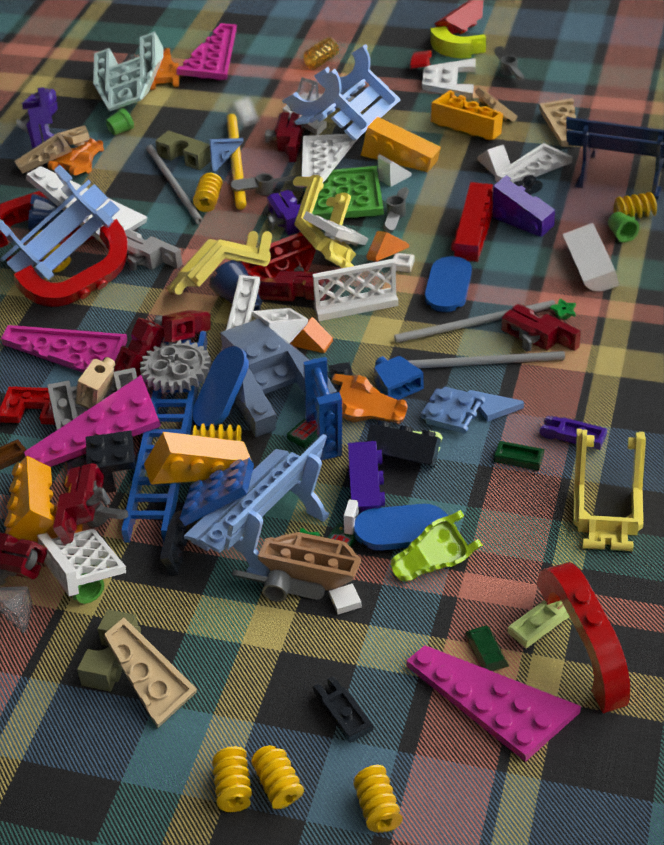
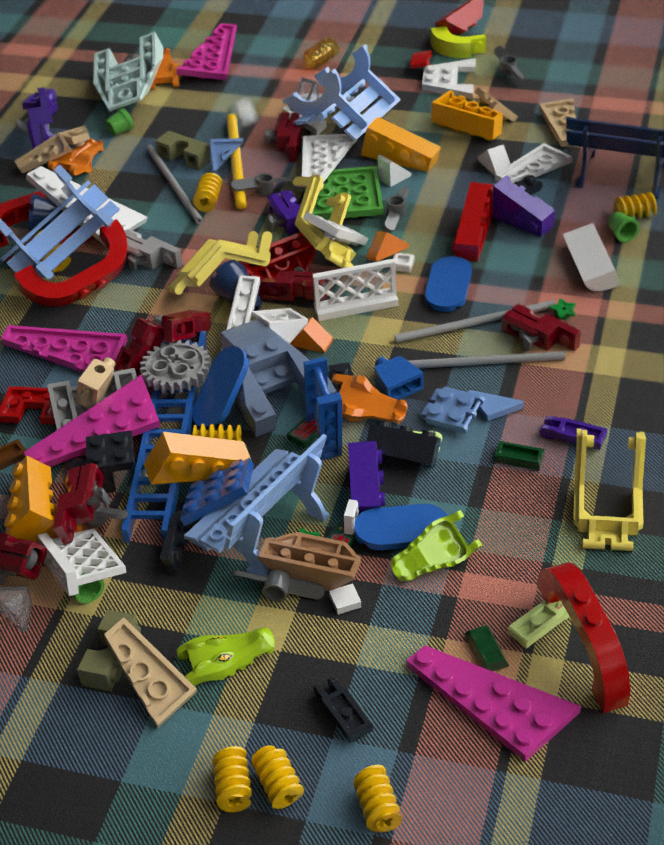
none -> lime animal [176,627,275,687]

